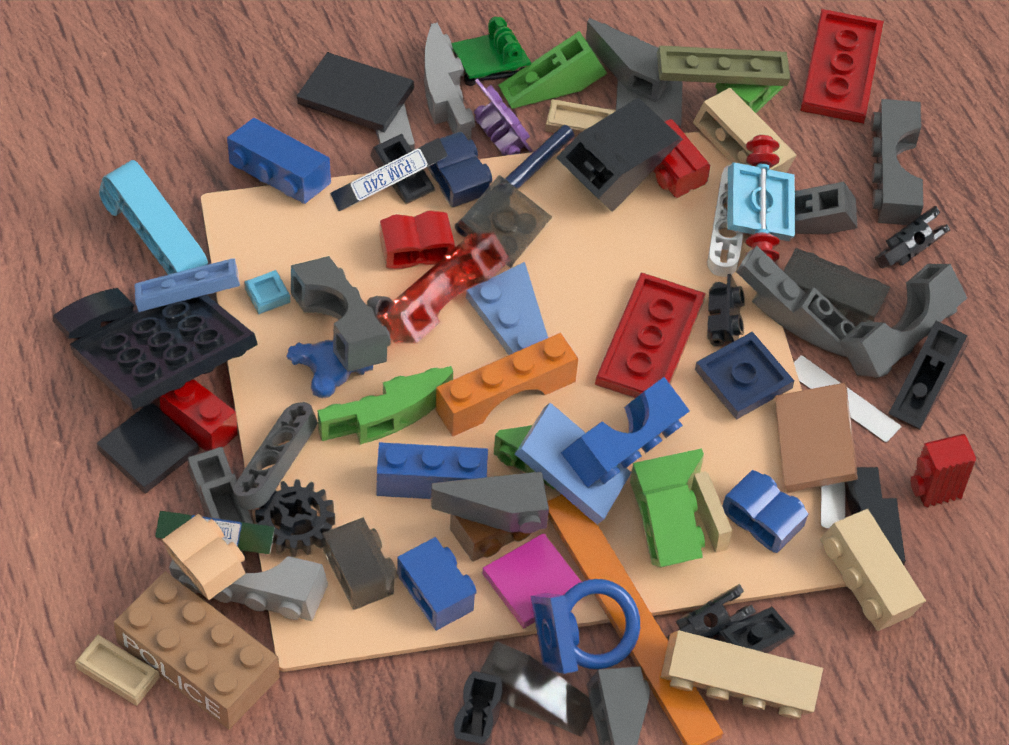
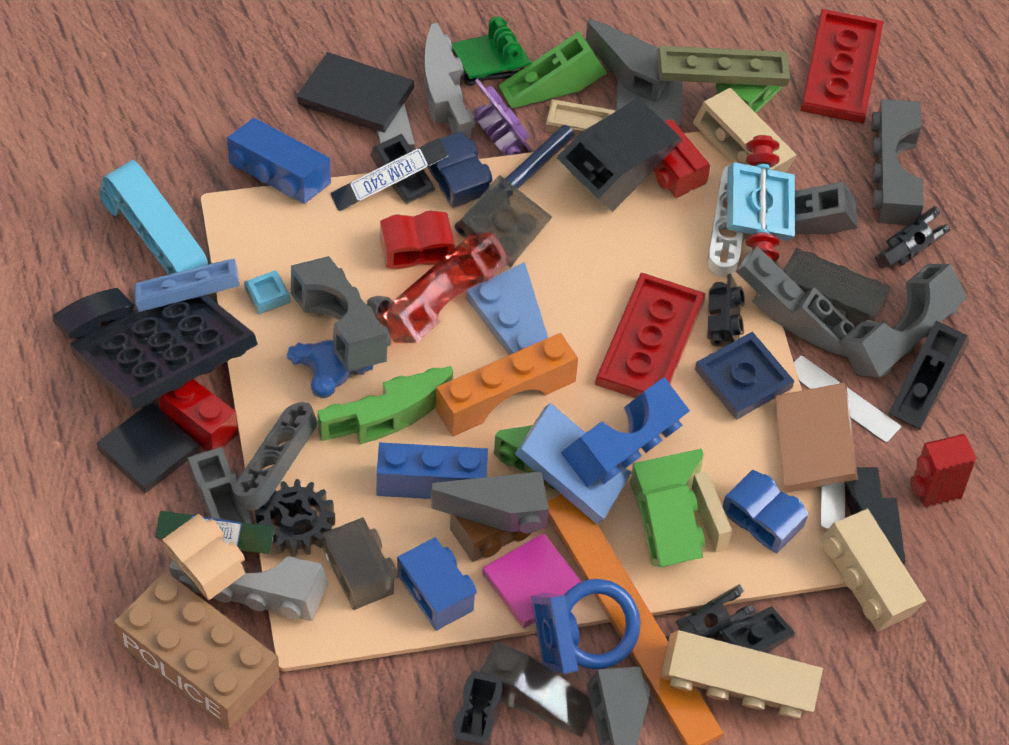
tan tile [75,635,160,706] -> none

